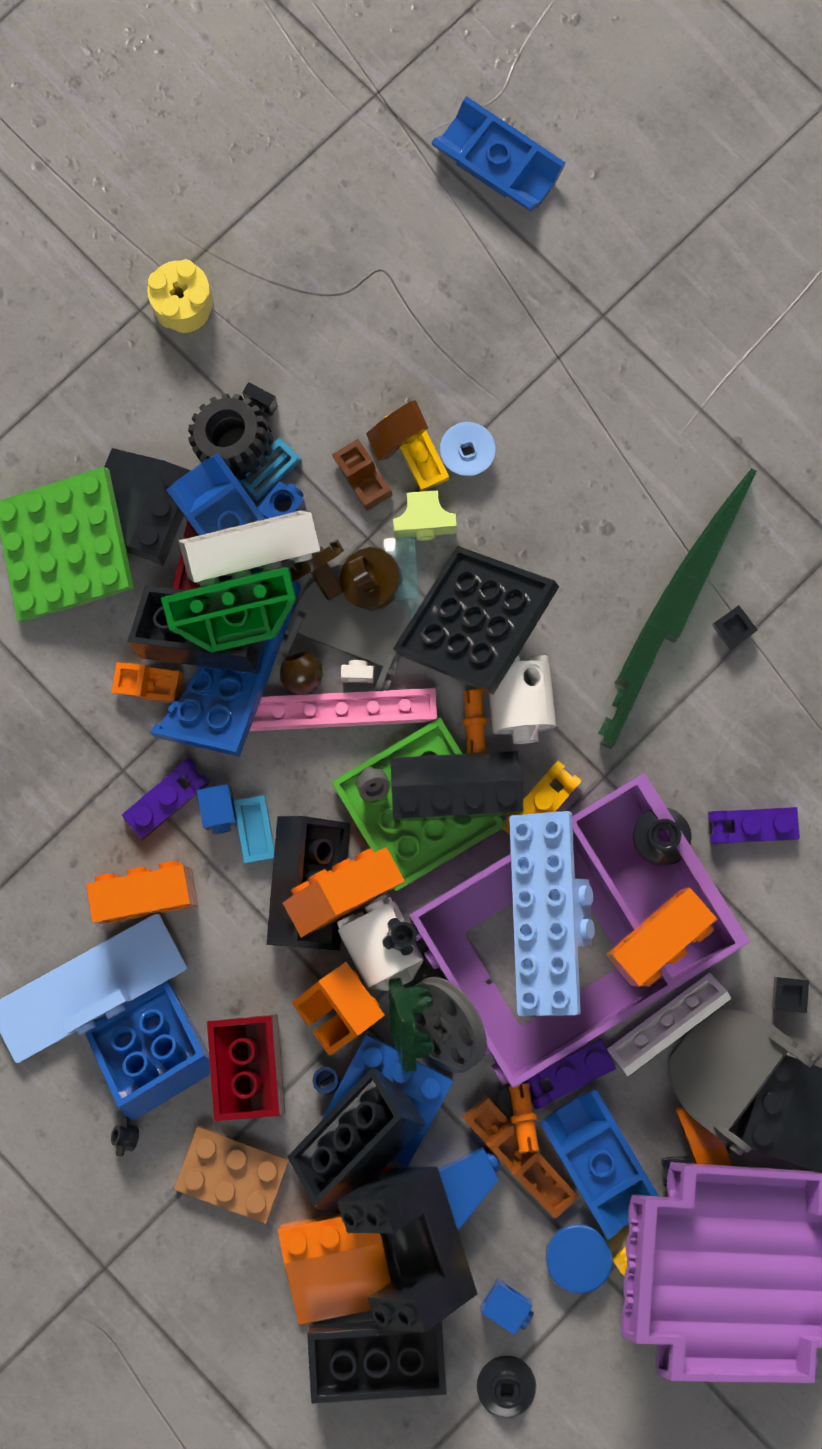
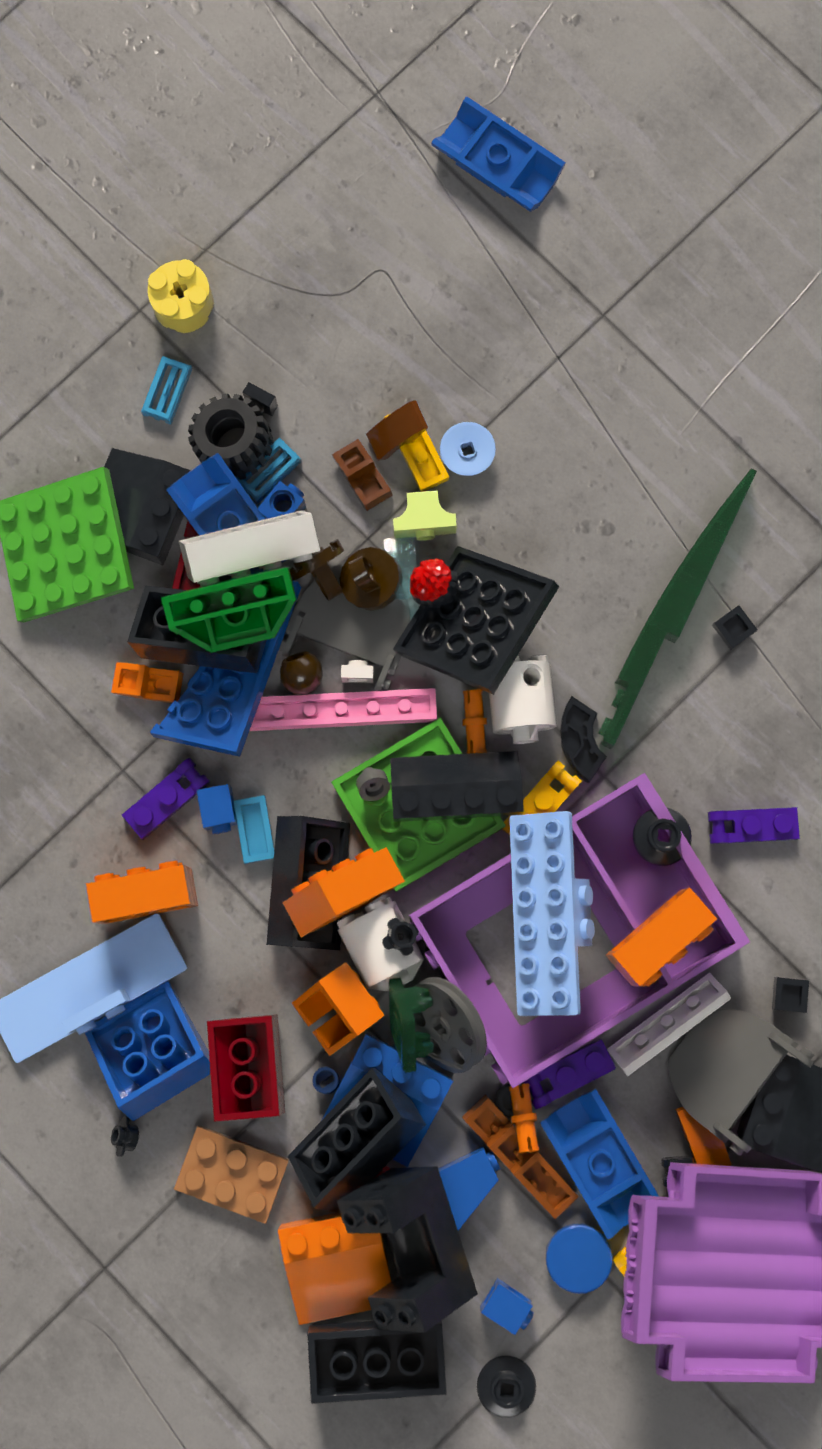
none -> dark azure tile [141,356,192,425]
none -> red piece [410,558,460,608]
none -> black tile [560,696,607,784]

